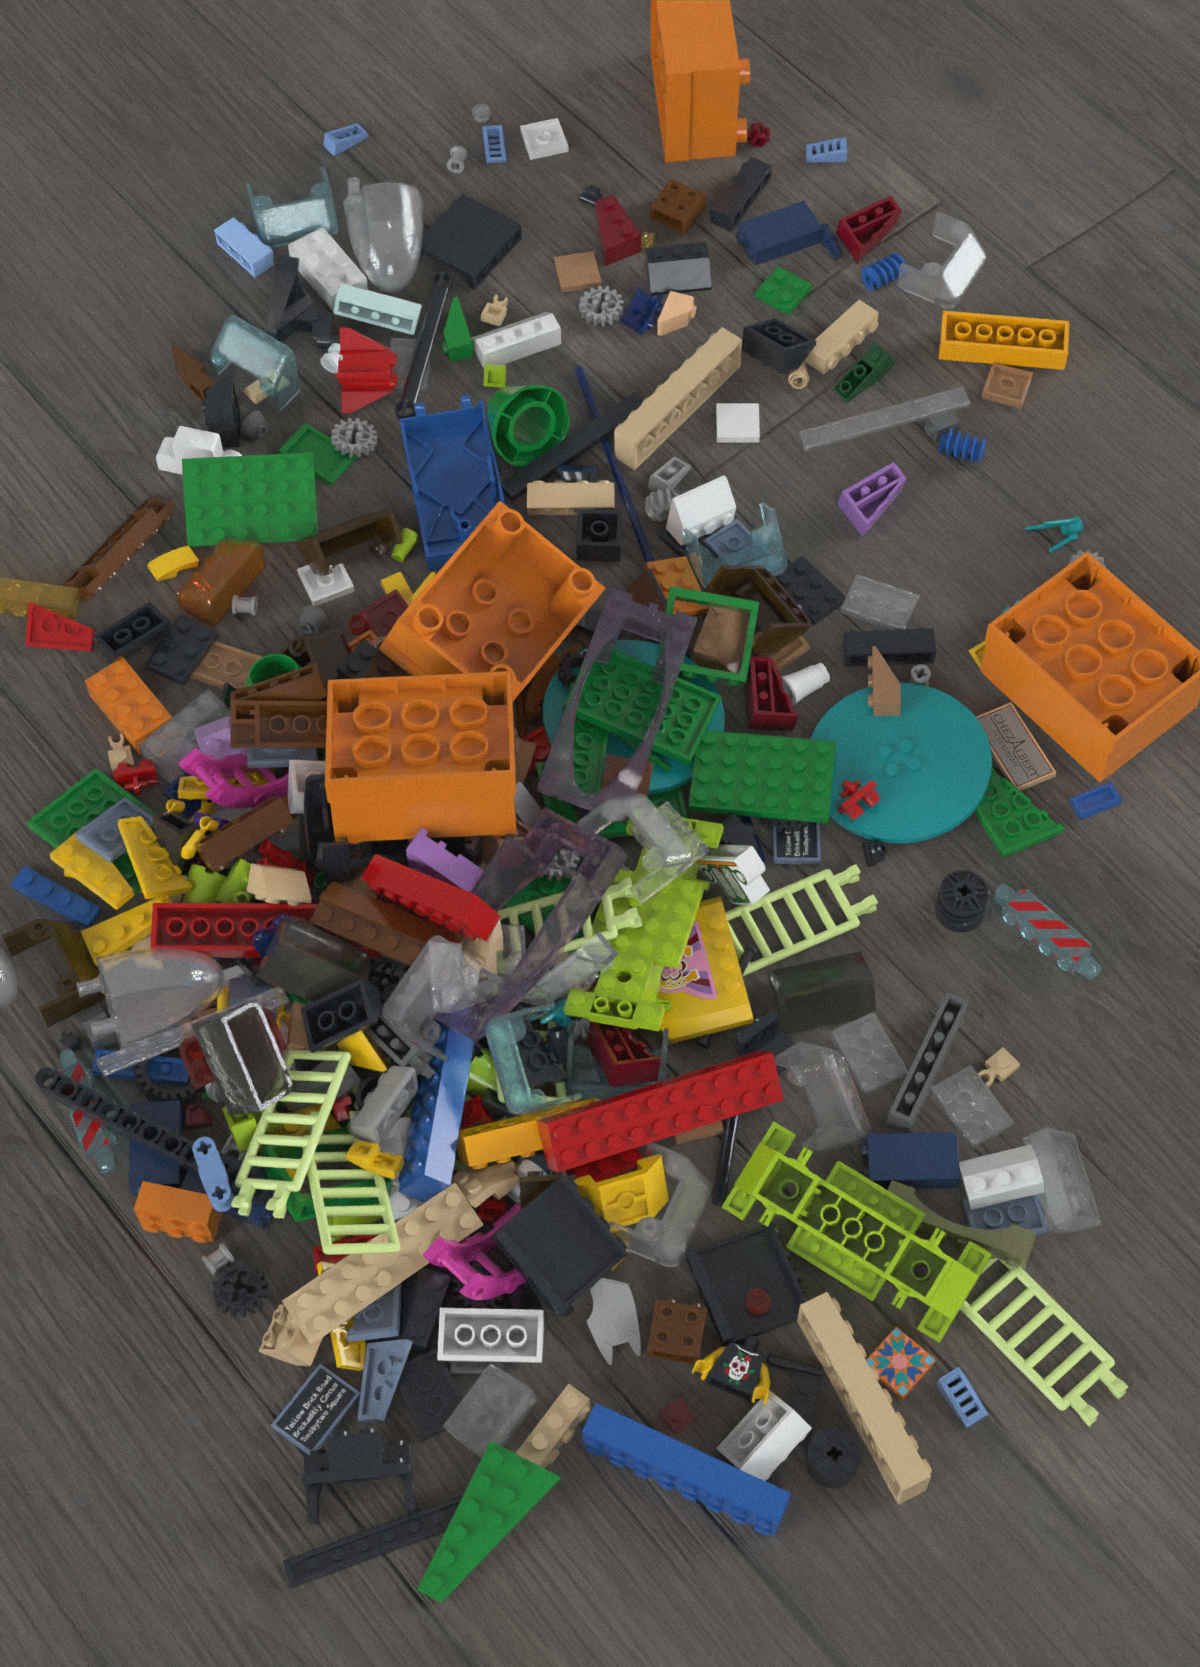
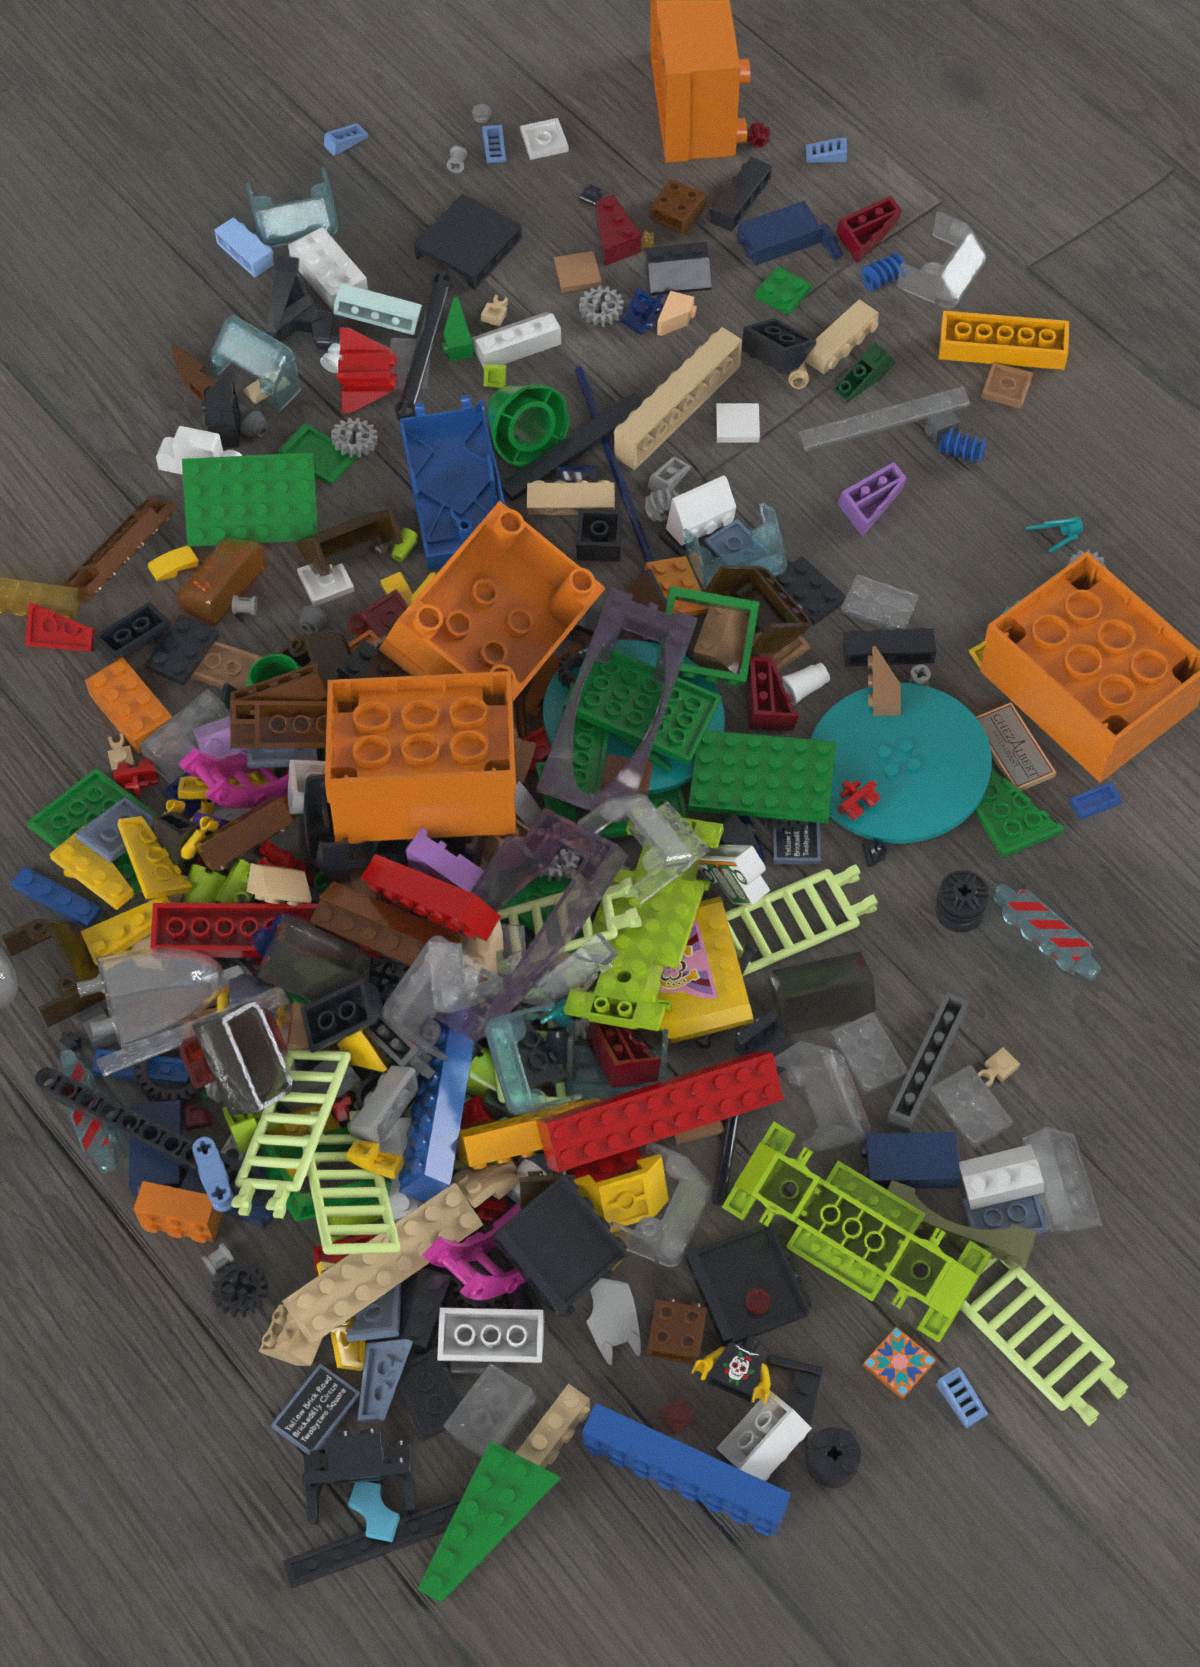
clear windscreen [344,177,424,294] -> none
tan brick [797,1292,932,1505] -> none
none -> medium azure tile [348,1481,400,1542]

